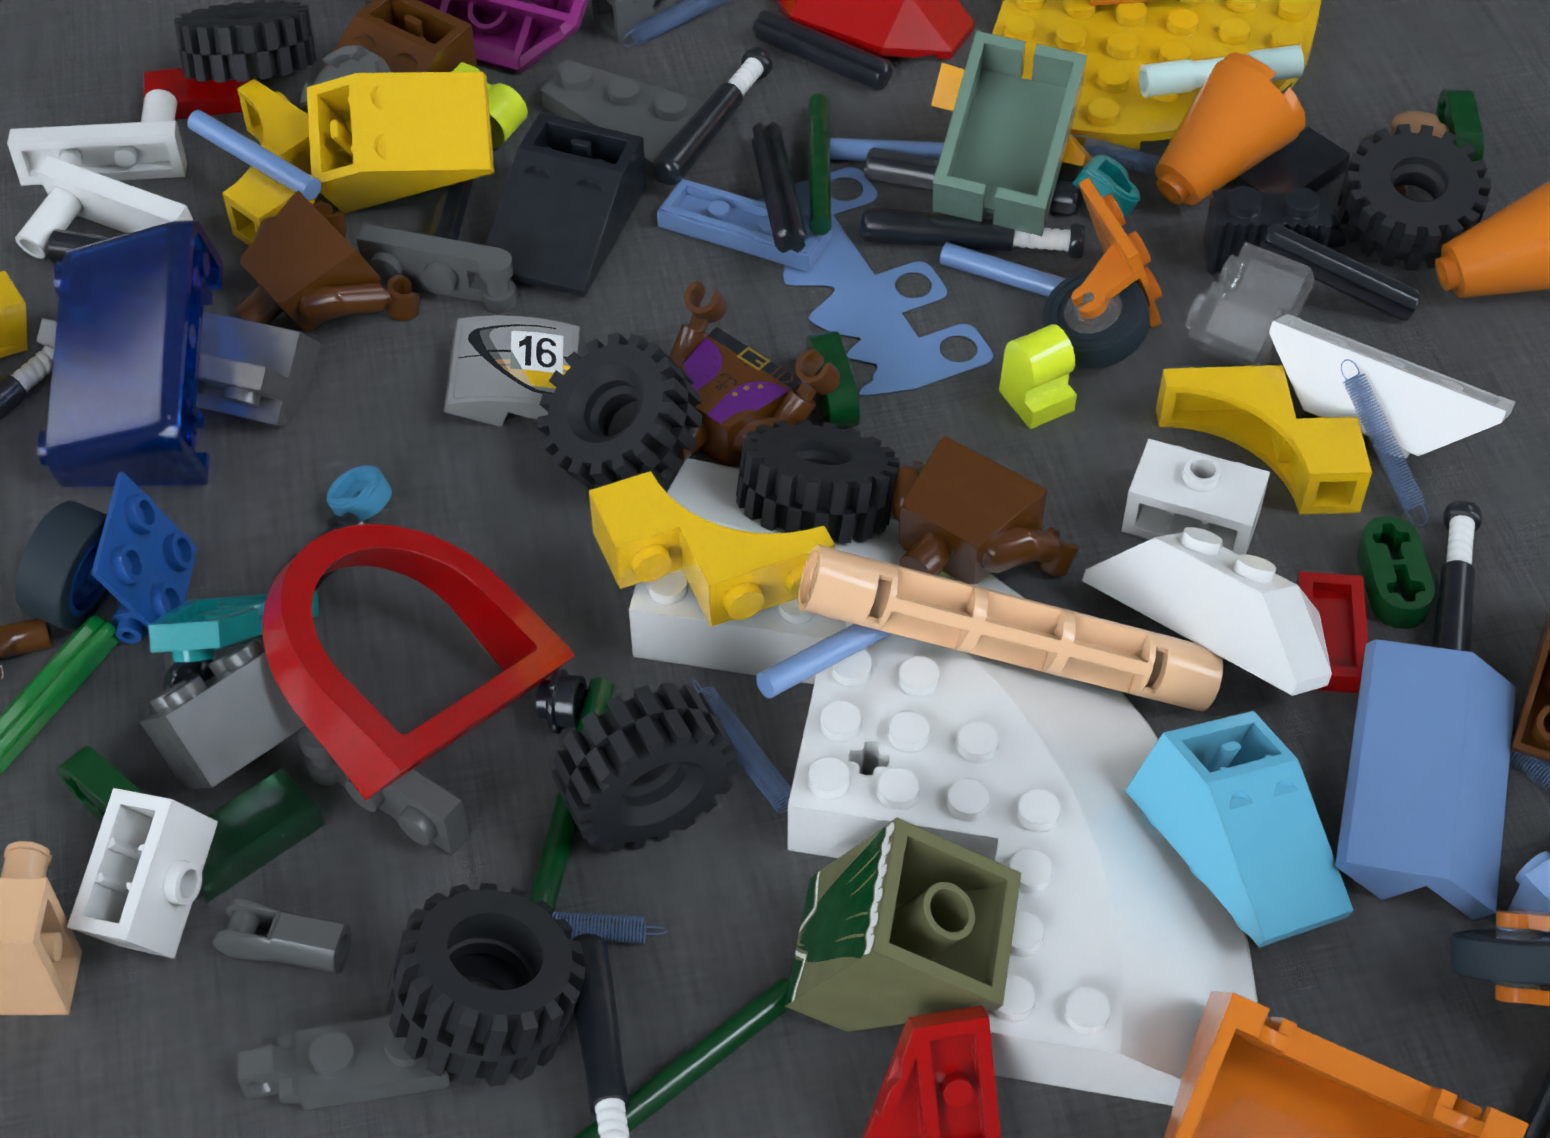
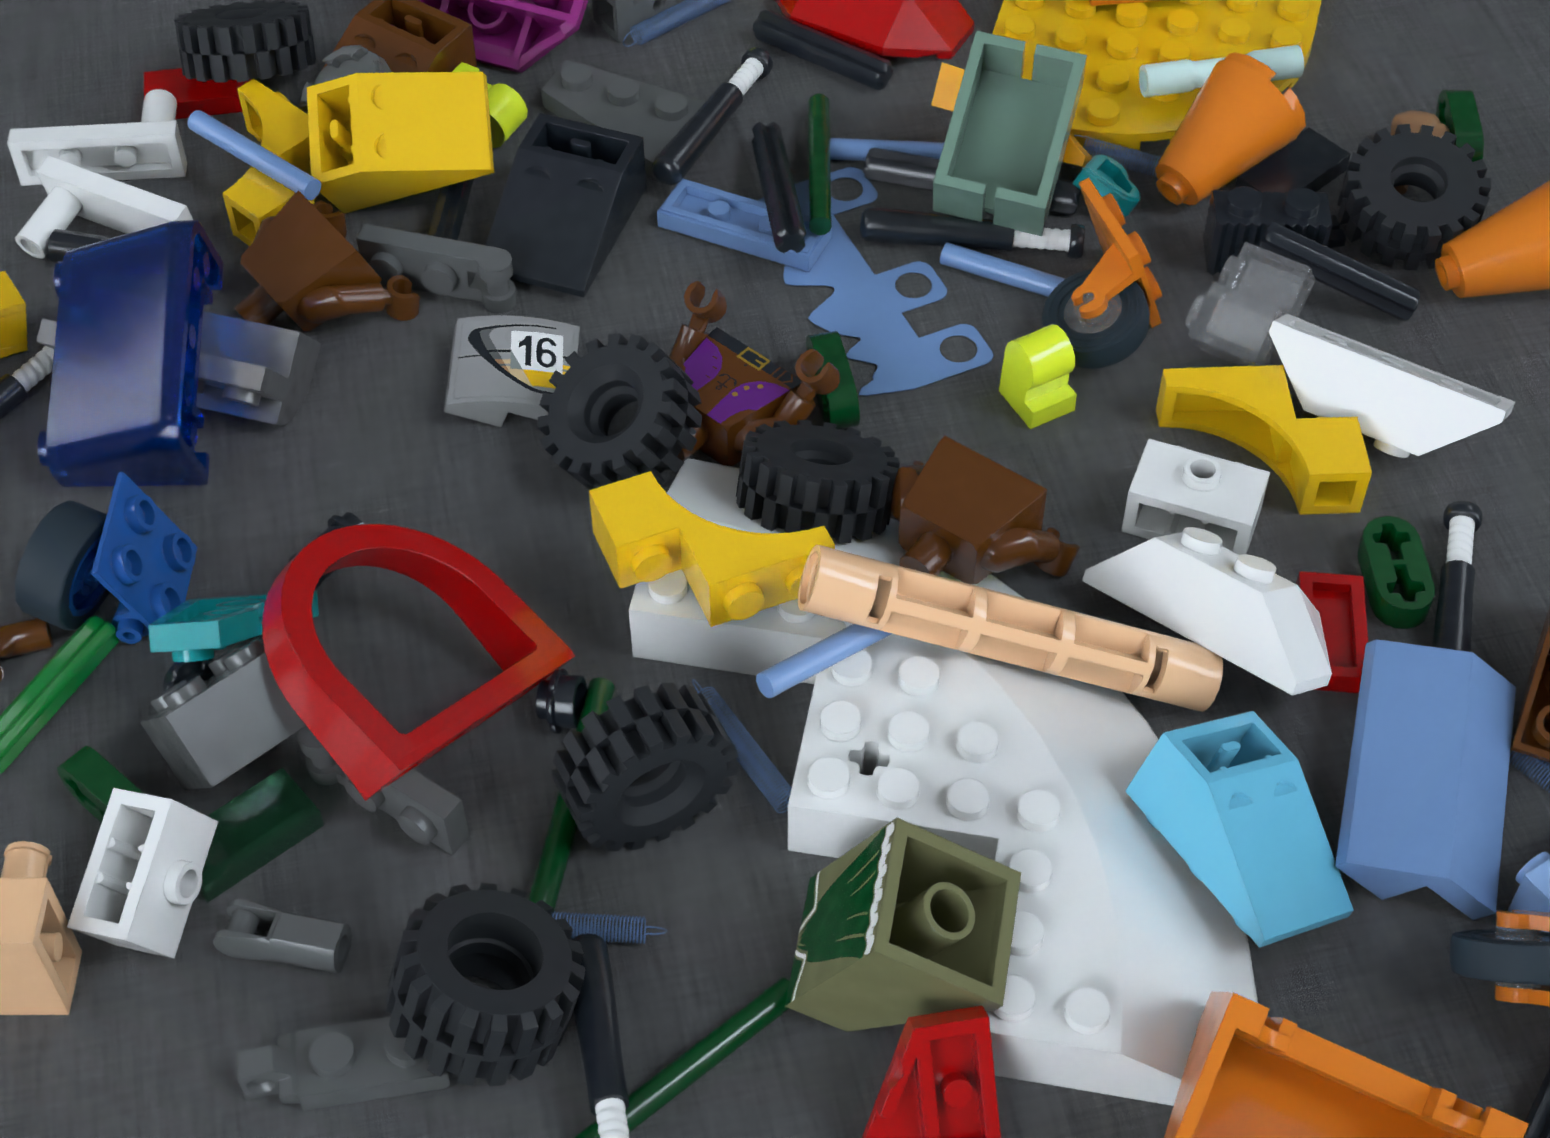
dark azure tile [326,465,392,522] -> none
medium blue piece [1341,359,1428,526] -> none

